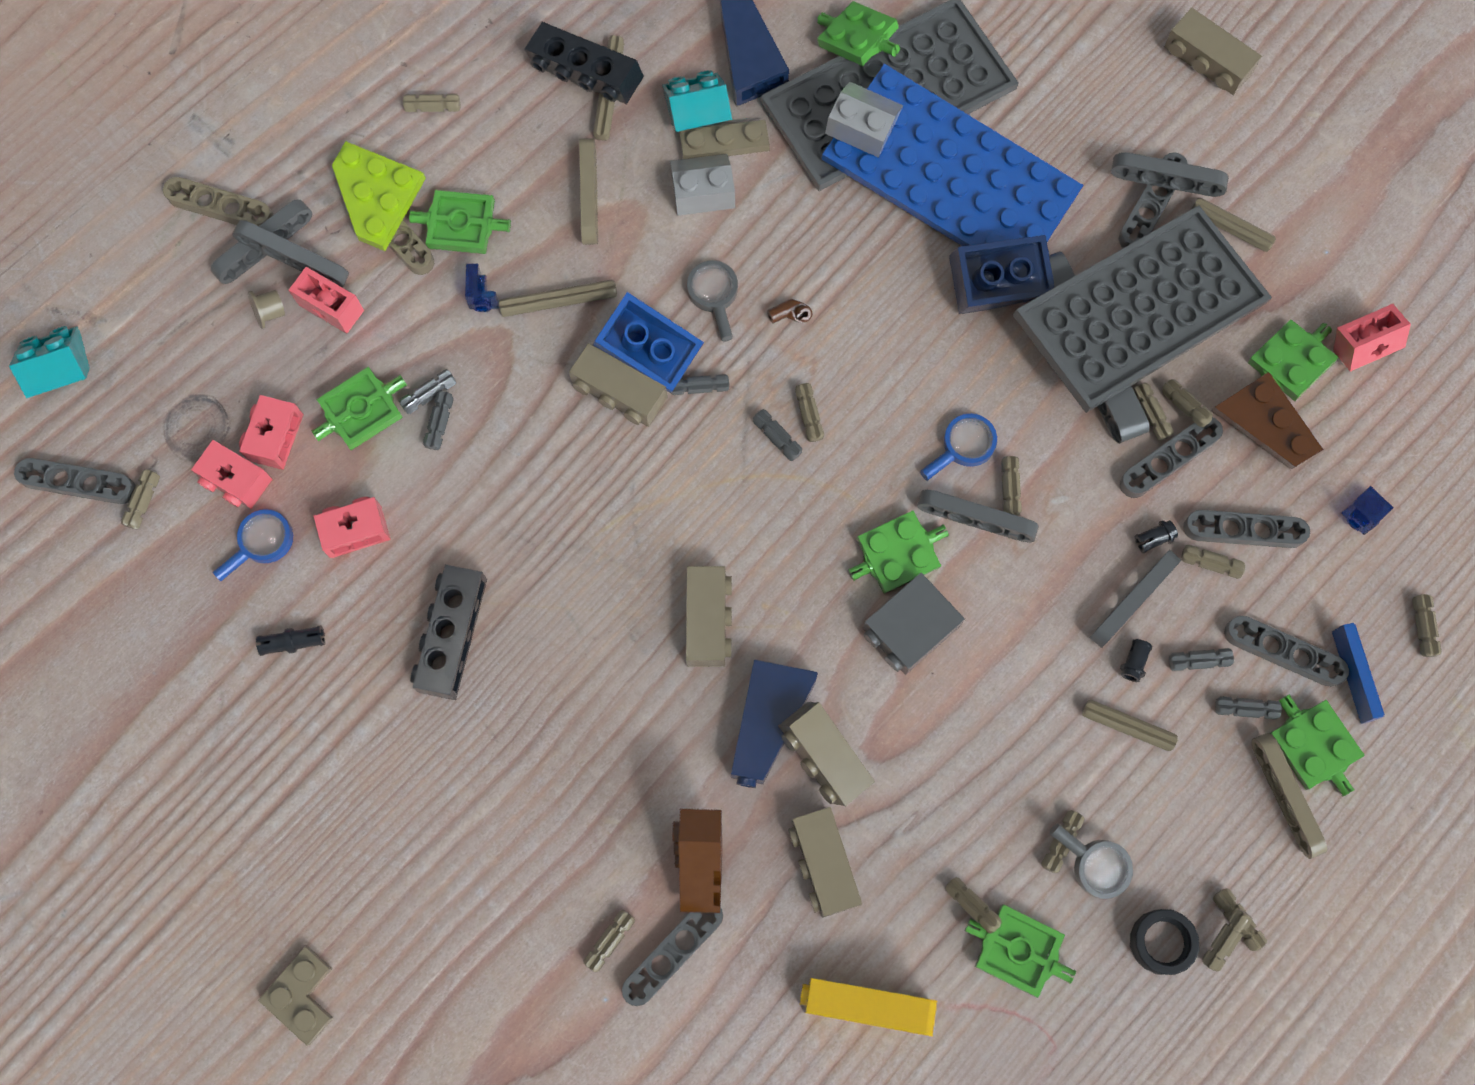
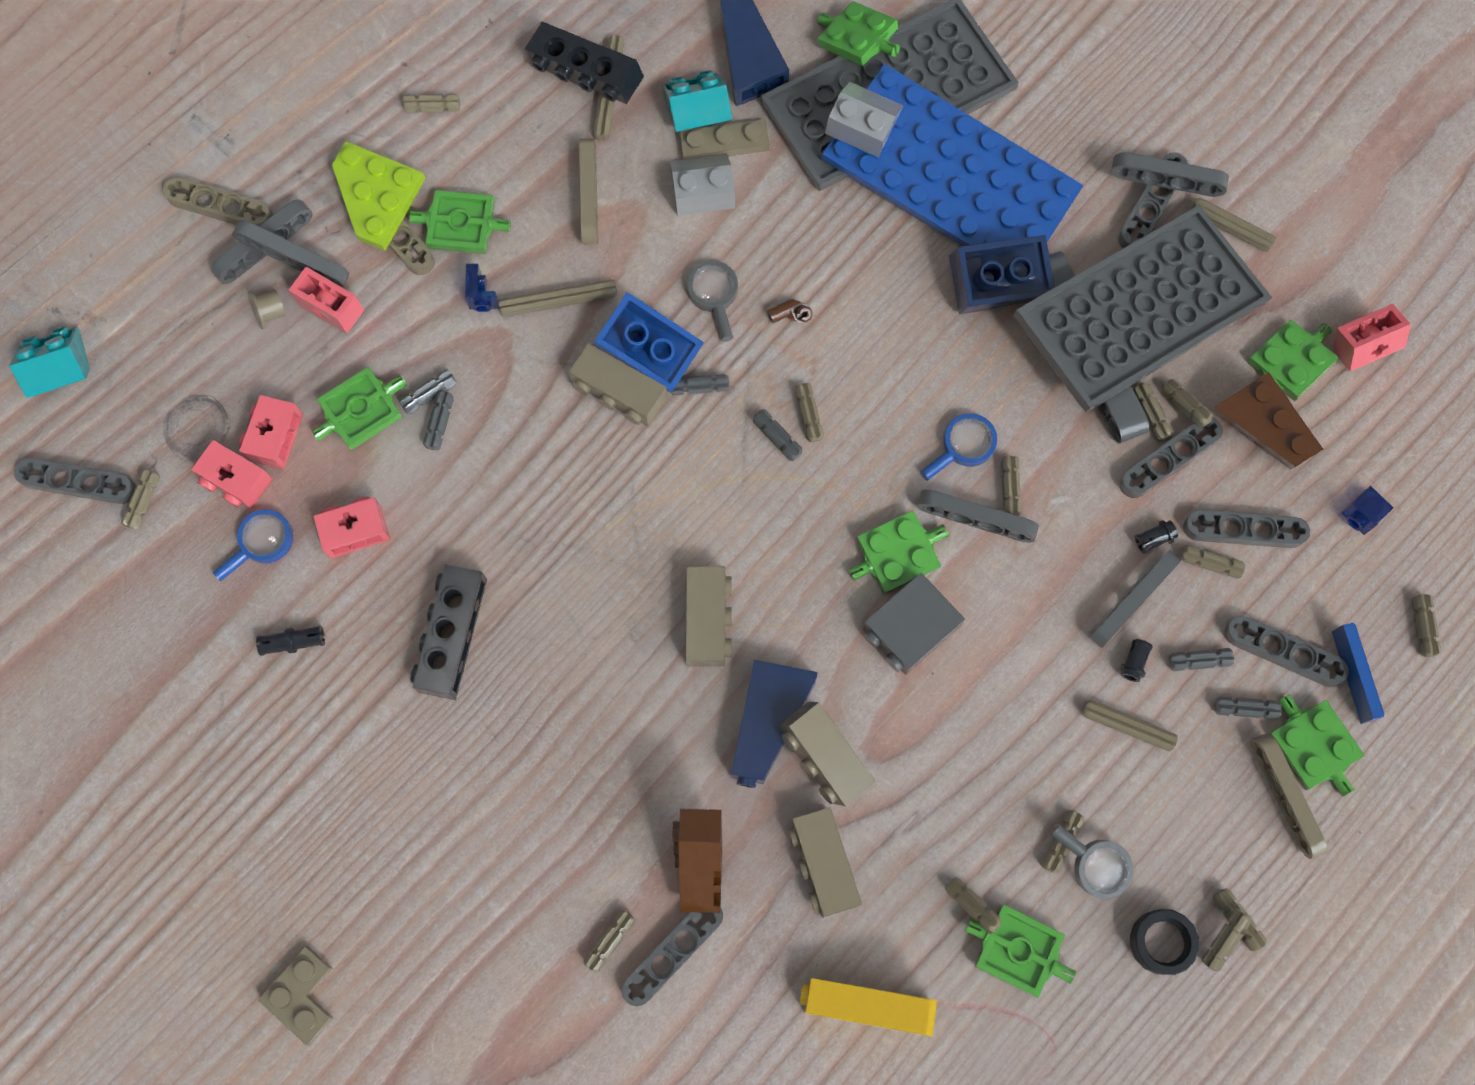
dark tan brick [1164,7,1262,95] -> none

